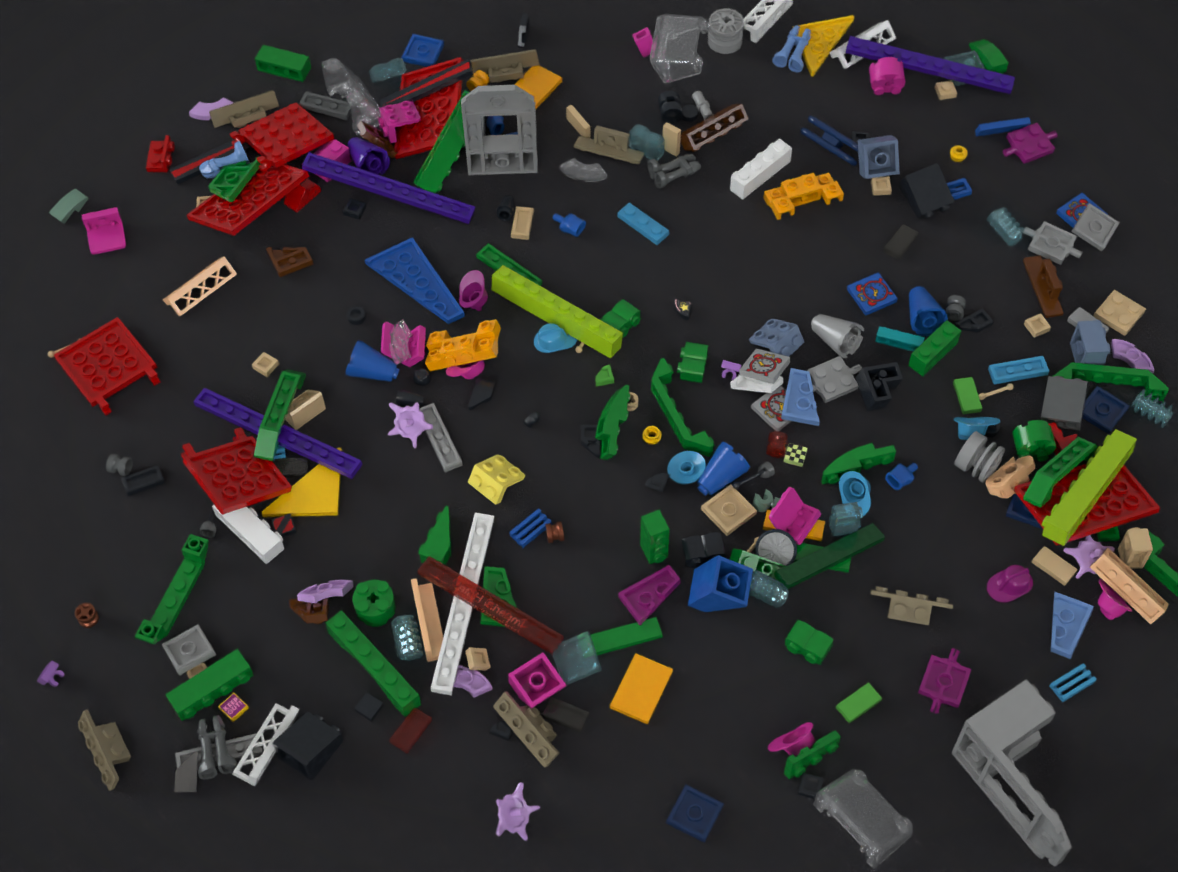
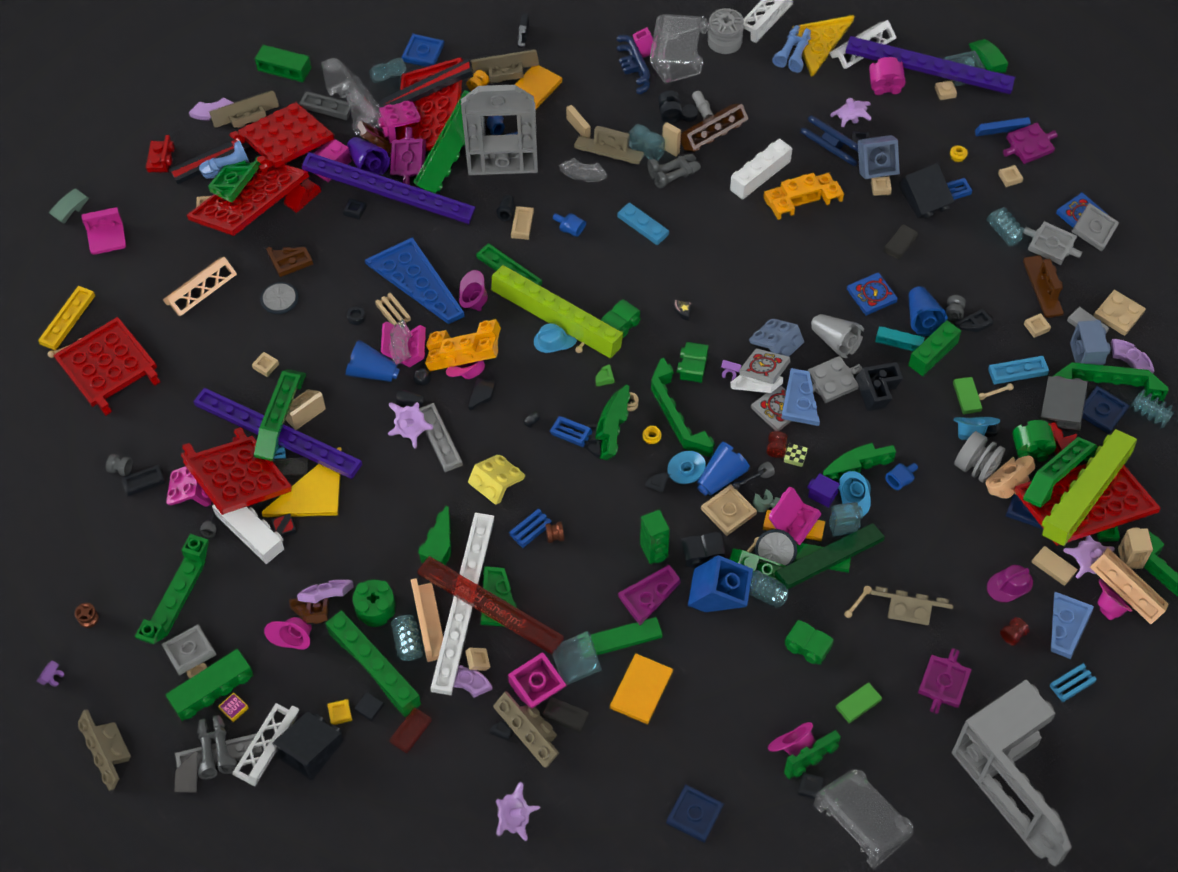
none -> yellow plate [38,286,95,351]
none -> dark pink bracket [166,466,212,507]
none -> light grey wheel [260,282,299,314]
none -> dark pink piece [264,617,312,650]
none -> yellow tile [327,699,352,725]
none -> tan tile [375,293,411,327]
none -> magenta plate [390,127,426,185]
none -> blue tile [550,416,593,447]
none -> dark blue piece [617,35,650,94]
none -> dark purple brick [807,473,840,508]
none -> lavender piece [831,98,871,127]
none -> tan hinge [844,586,872,618]
none -> tan plate [998,165,1023,187]
none -> clear red wheel [1000,617,1030,646]

